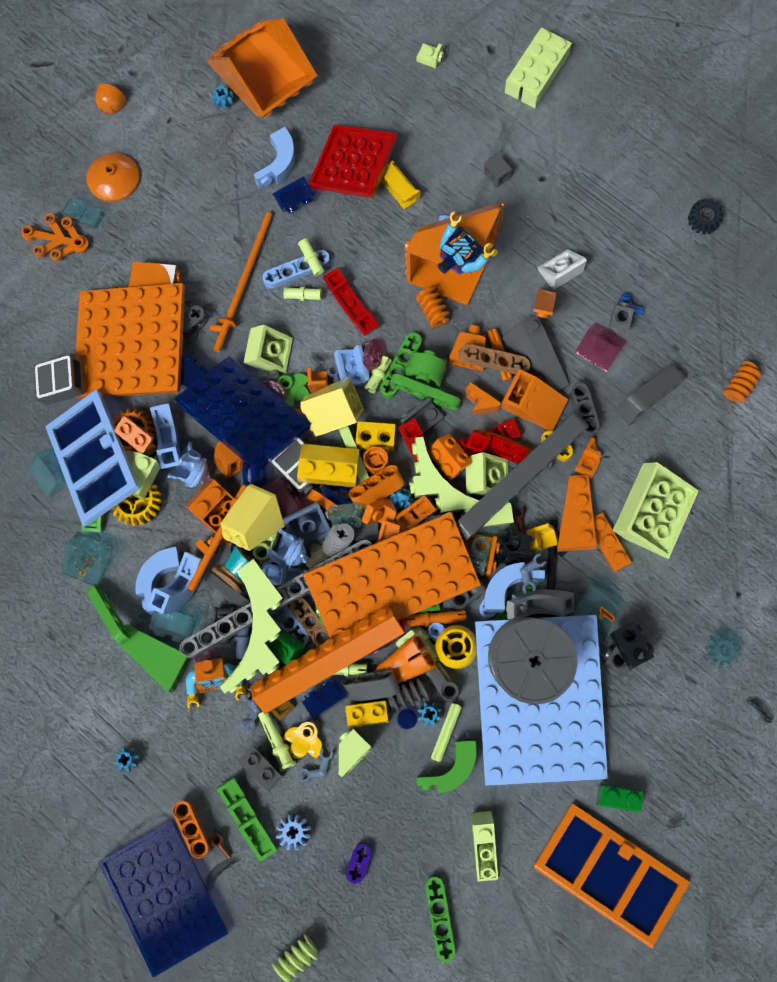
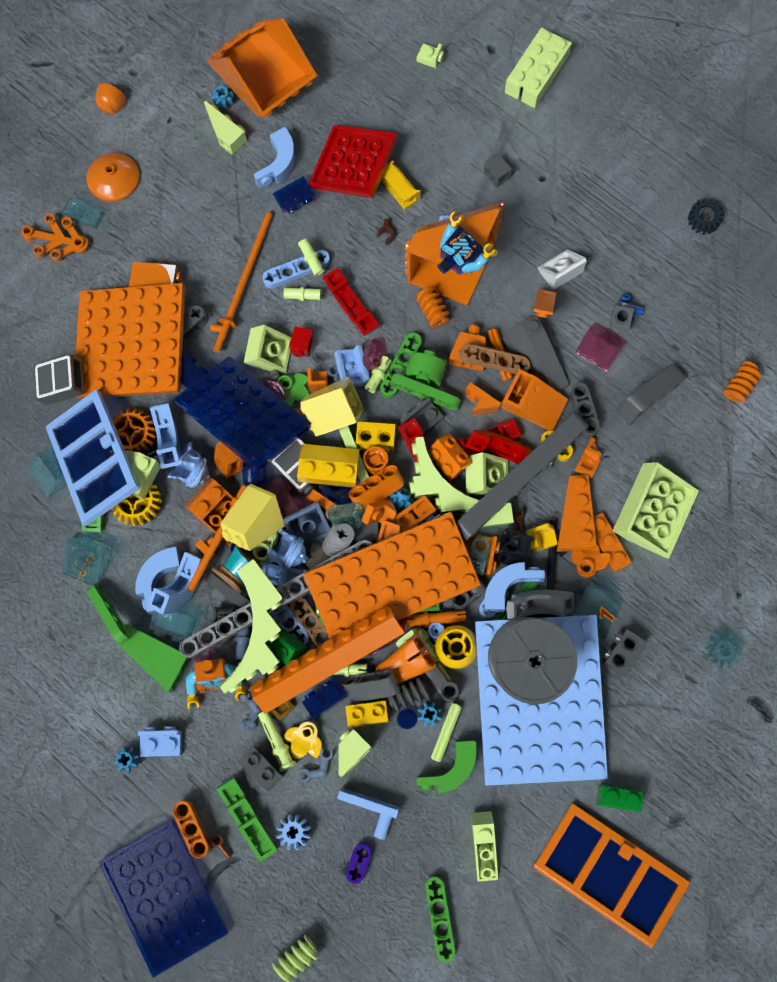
orange bracket [114,416,157,454] -> none
sand blue arm [520,554,546,594] -> none
black brick [610,621,654,670] -> none
none -> light blue bracket [138,727,182,757]
none -> yellowish green slope [204,101,247,155]
none -> red brick [289,326,314,358]
none -> light blue piece [337,788,400,840]
none -> copper piece [378,219,394,245]
none -> orange plate [571,543,611,578]

